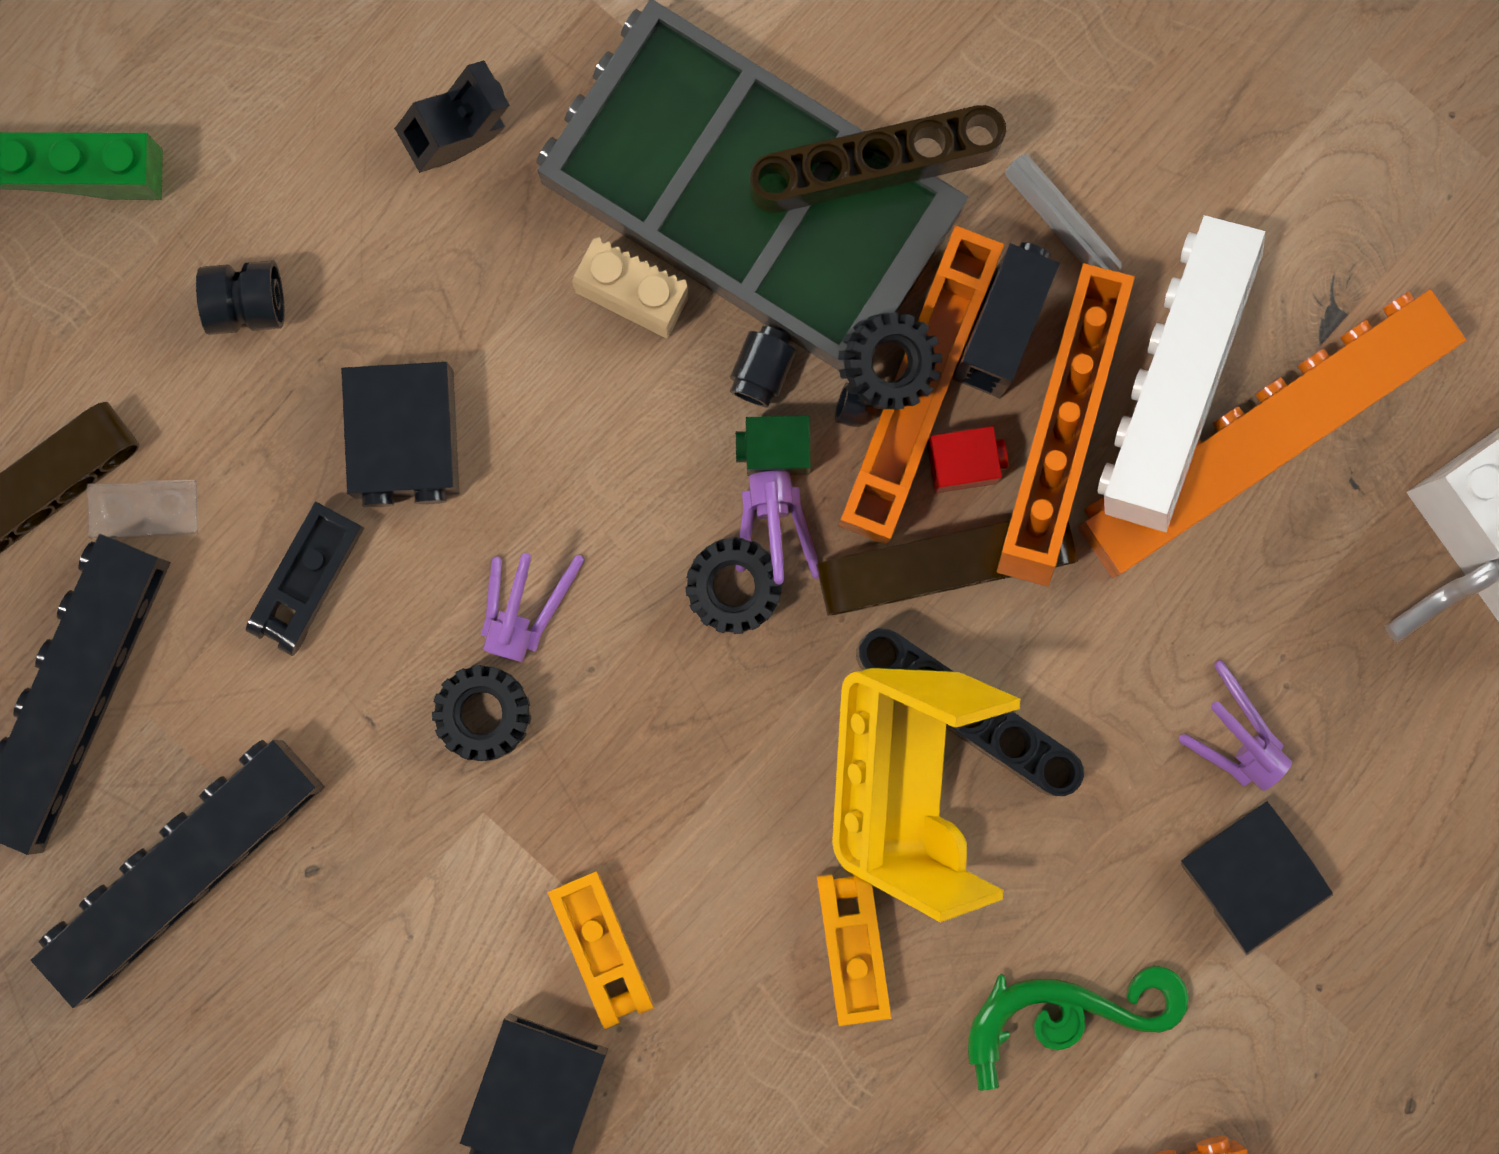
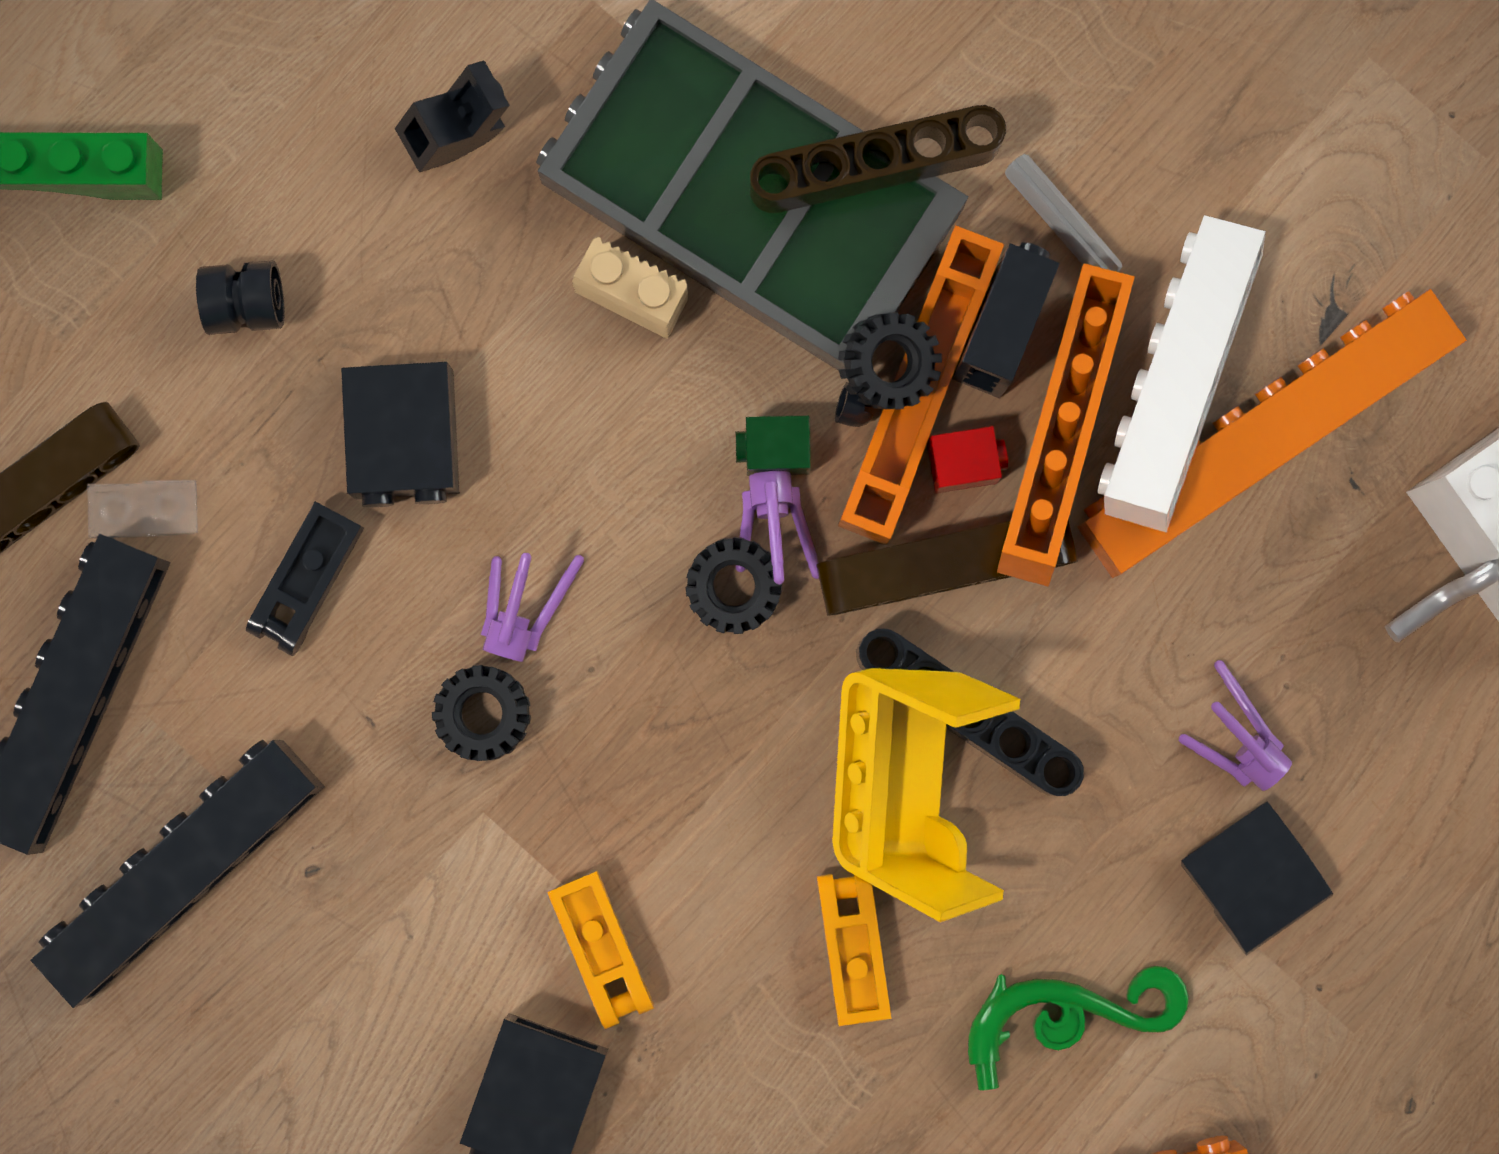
black brick [730,326,797,408] -> none

